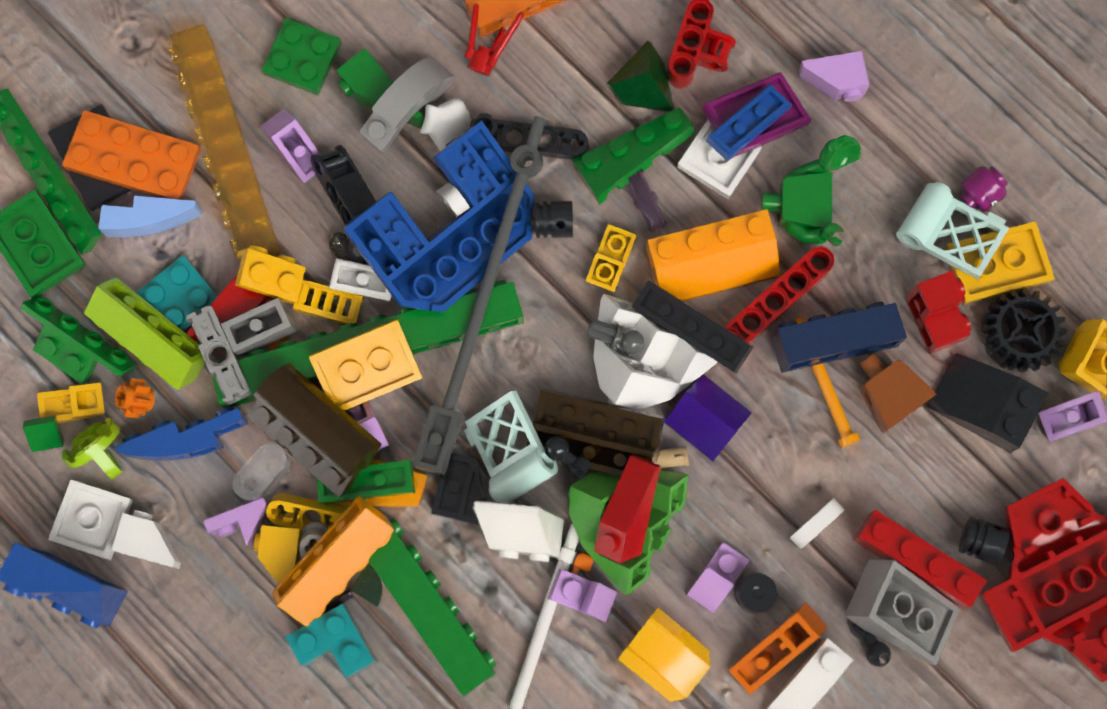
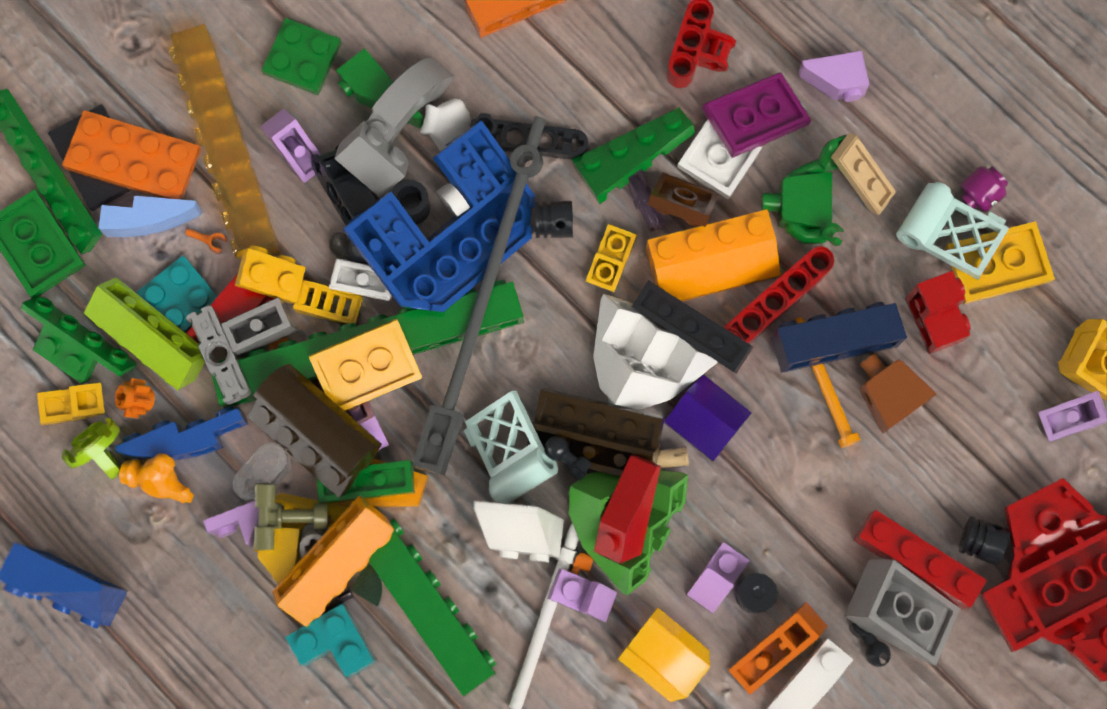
green tile [22,415,64,452] -> none
white plate [48,480,133,560] -> none
white slope [111,510,181,569] -> none
black wing [431,453,487,526] -> none
red plant [464,4,524,76] -> none
dark grey axle [587,319,644,355] -> none
dark green slope [607,41,674,112] -> none
blue tile [706,84,792,162] -> none
white beam [790,498,844,549] -> none
black slope [927,353,1049,453] -> none
black gear [980,288,1068,373] -> none
none -> light orange animal [119,453,194,504]
none -> orange hand [185,228,227,254]
none -> olive bar [254,482,327,550]
none -> light grey brick [334,121,409,198]
none -> black piece [392,180,431,225]
none -> reddish brown plate [647,172,719,227]
none -> tan tile [831,133,896,215]

